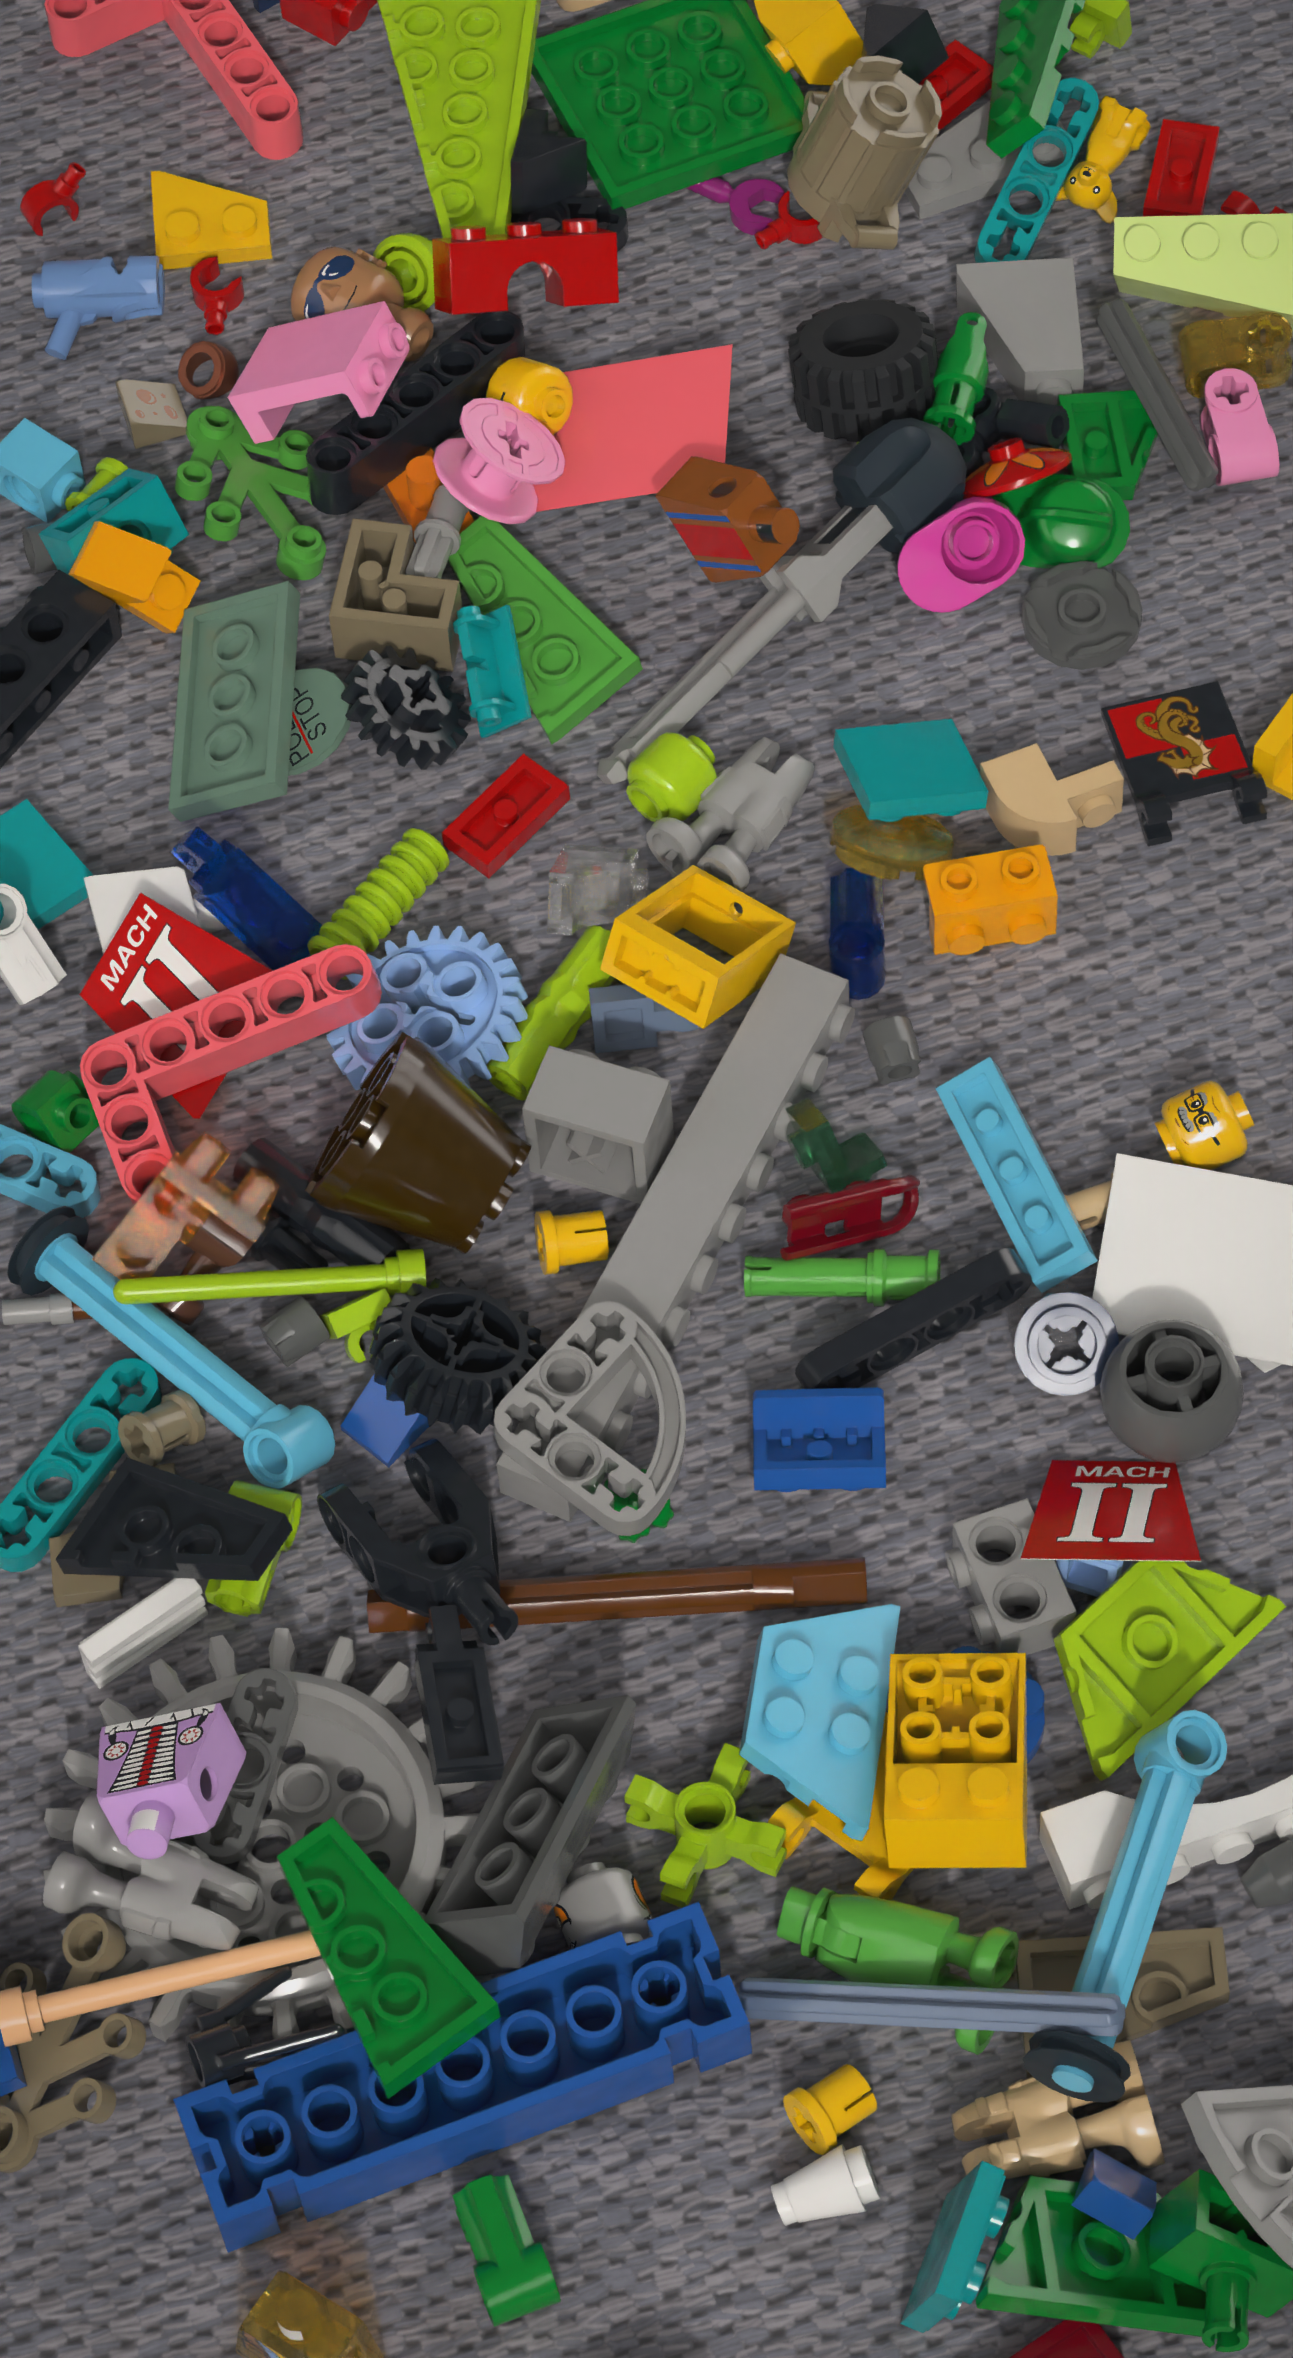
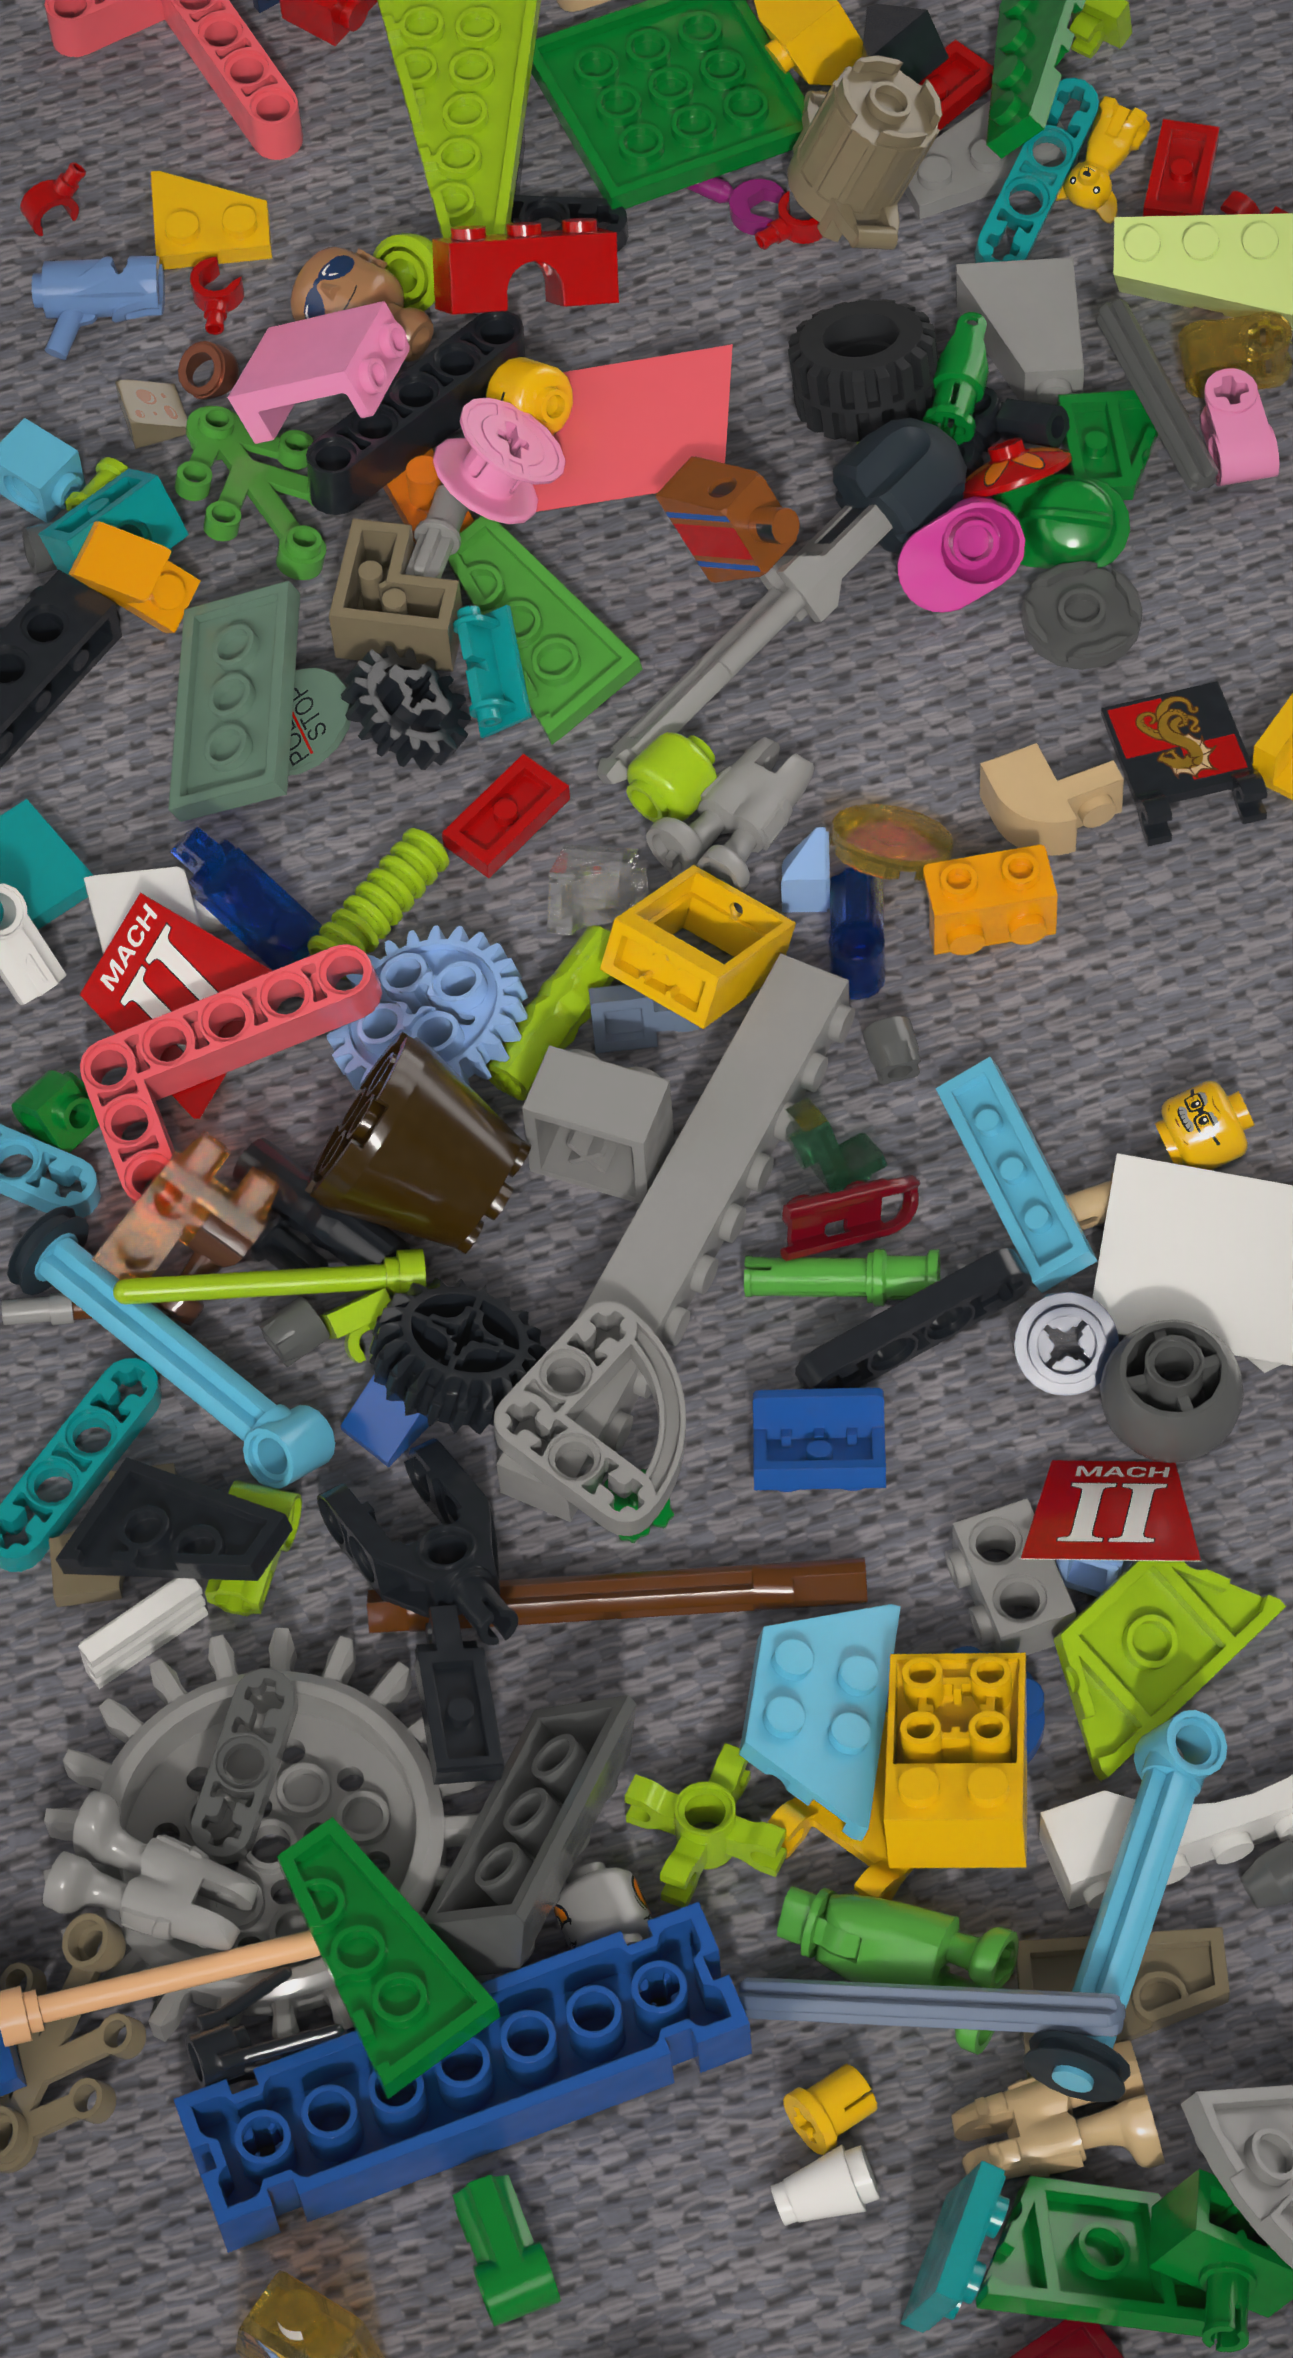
lavender torso [97,1703,247,1859] -> none
dark tan bush [118,1390,206,1466] -> none
black slope [511,109,587,214] -> none
yellow bush [534,1210,609,1275] -> none
teal tile [833,719,988,822] -> none
blue slope [1071,2148,1157,2240] -> none
none -> light blue slope [781,827,830,913]

